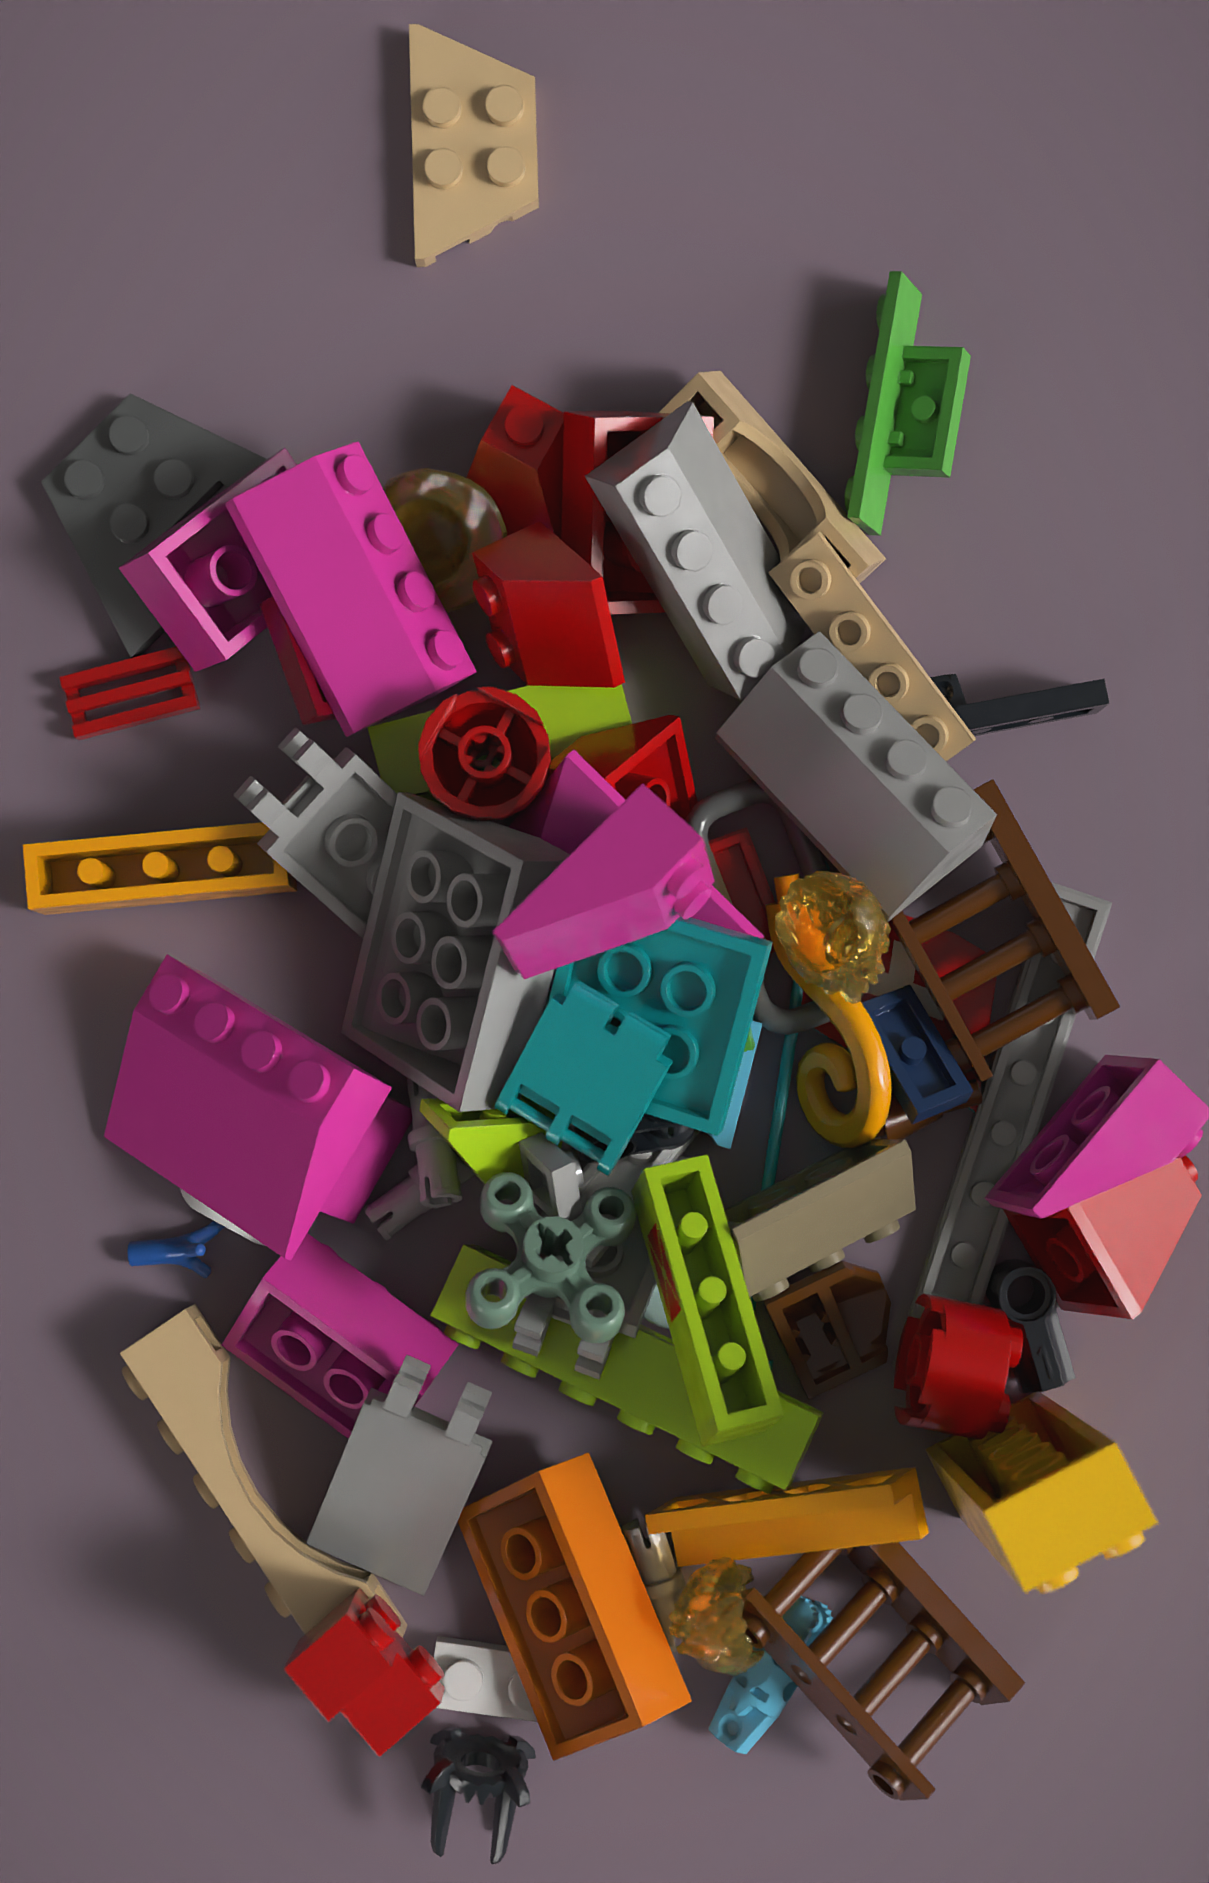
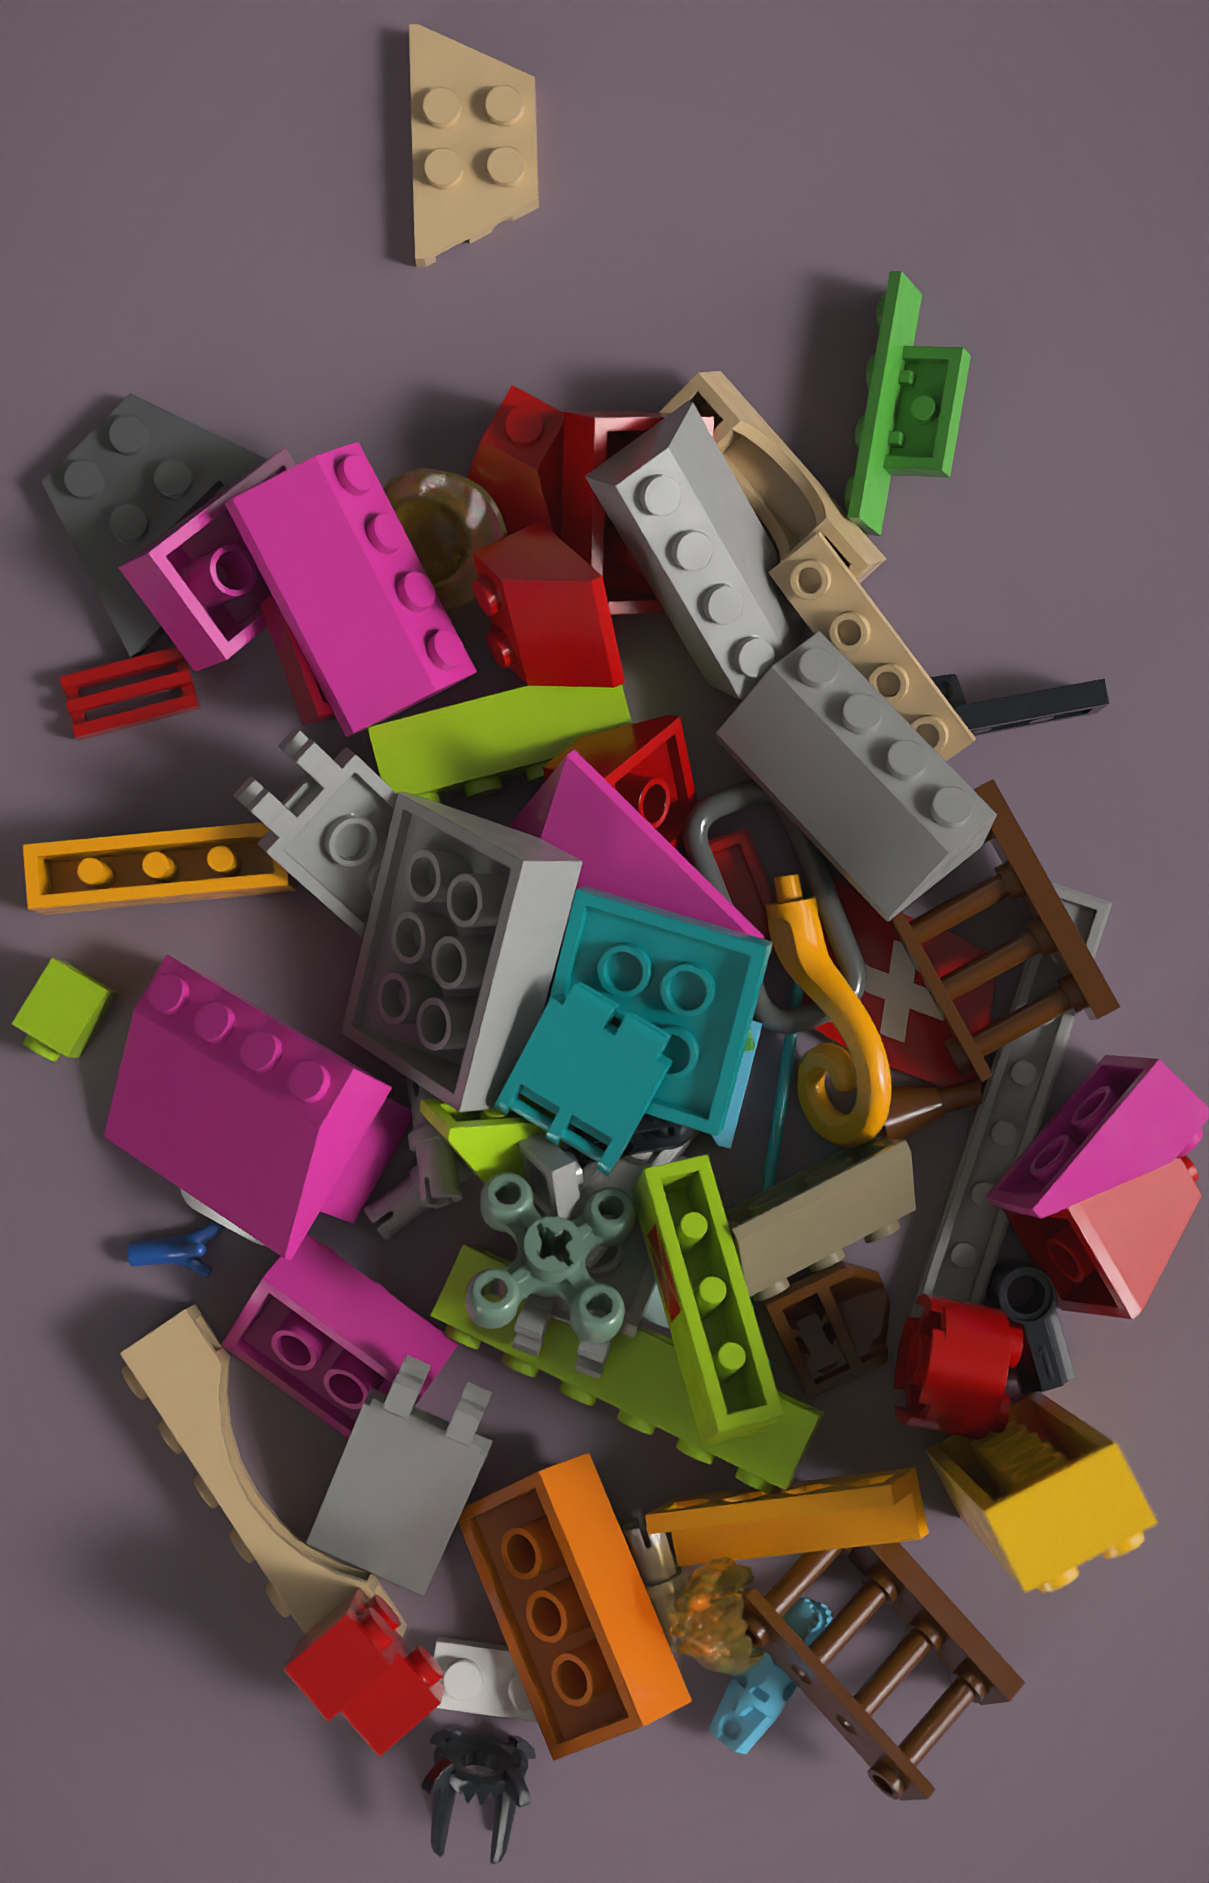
red cylinder [418,687,551,821] -> none
dark pink slope [493,784,715,980] -> none
clear yellow hair [775,871,891,1004] -> none
dark blue plate [862,984,973,1124] -> none
none -> lime brick [12,958,119,1062]

